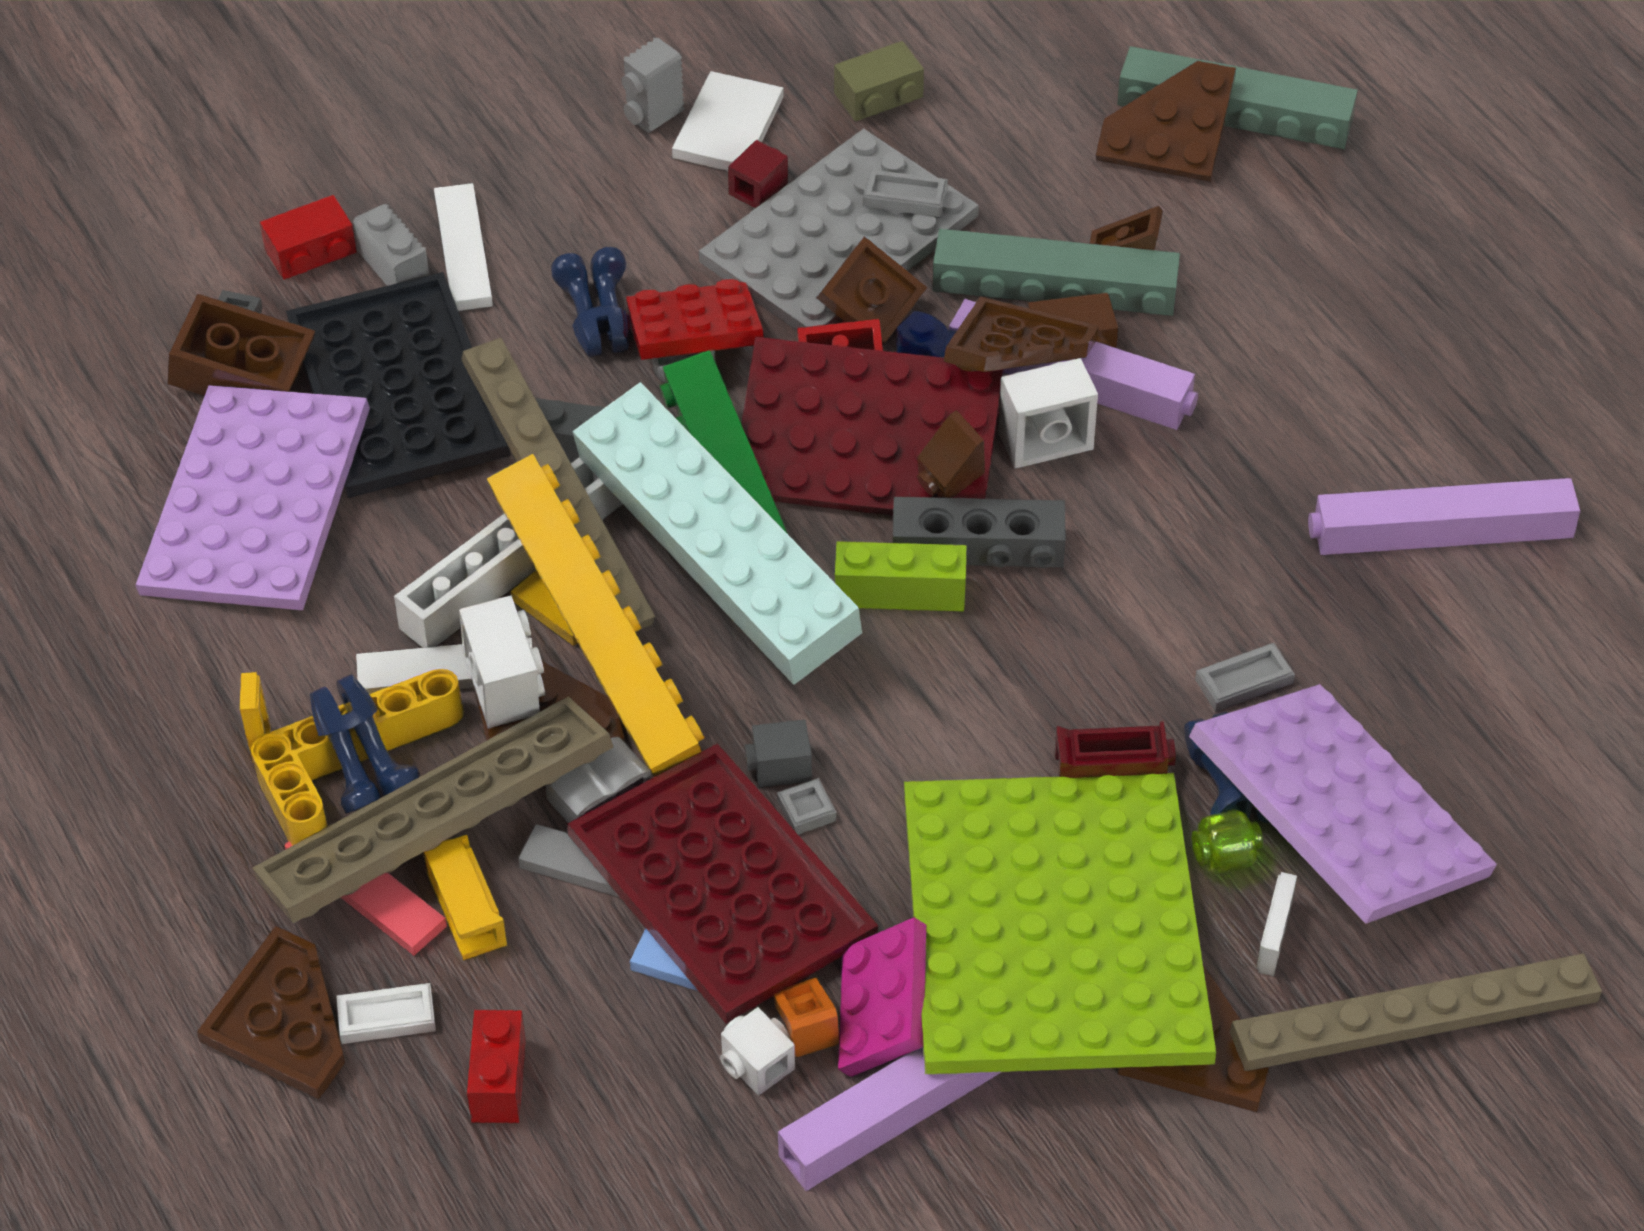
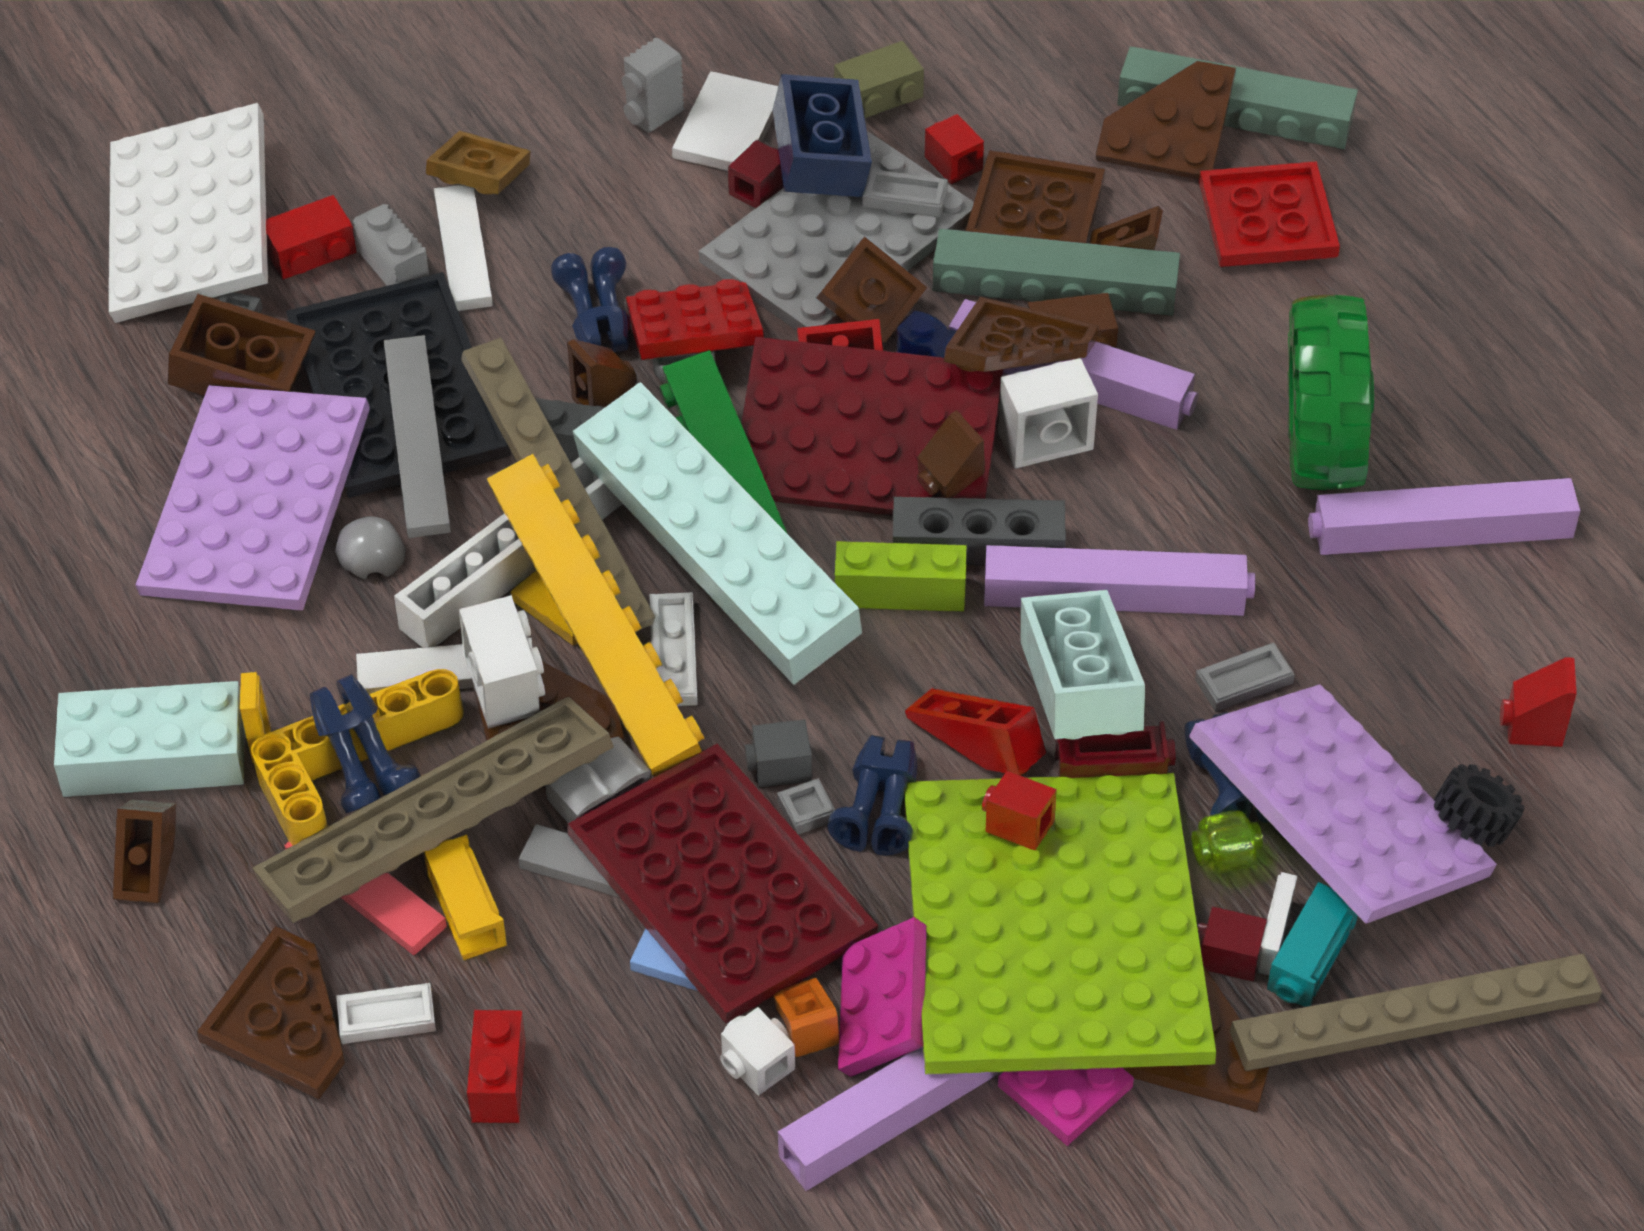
none -> light aqua brick [54,681,245,797]
none -> white plate [109,103,268,323]
none -> reddish brown slope [113,799,176,903]
none -> light grey hair [335,516,406,579]
none -> light grey tile [384,335,451,538]
none -> pearl gold plate [426,130,531,195]
none -> reddish brown slope [567,339,637,407]
none -> white tile [649,592,698,706]
none -> dark blue brick [773,74,872,197]
none -> dark blue piece [828,735,917,856]
none -> red slope [905,688,1046,776]
none -> red brick [924,114,984,184]
none -> reddish brown plate [966,150,1105,243]
none -> red brick [982,771,1057,850]
none -> lavender brick [984,545,1255,616]
none -> dark pink plate [998,1068,1134,1146]
none -> light aqua brick [1020,590,1145,740]
none -> dark red brick [1197,906,1267,982]
none -> red plate [1199,161,1340,267]
none -> teal window [1267,882,1358,1007]
none -> green wheel [1287,295,1374,490]
none -> black tyre [1434,764,1524,847]
none -> red slope [1500,657,1577,747]

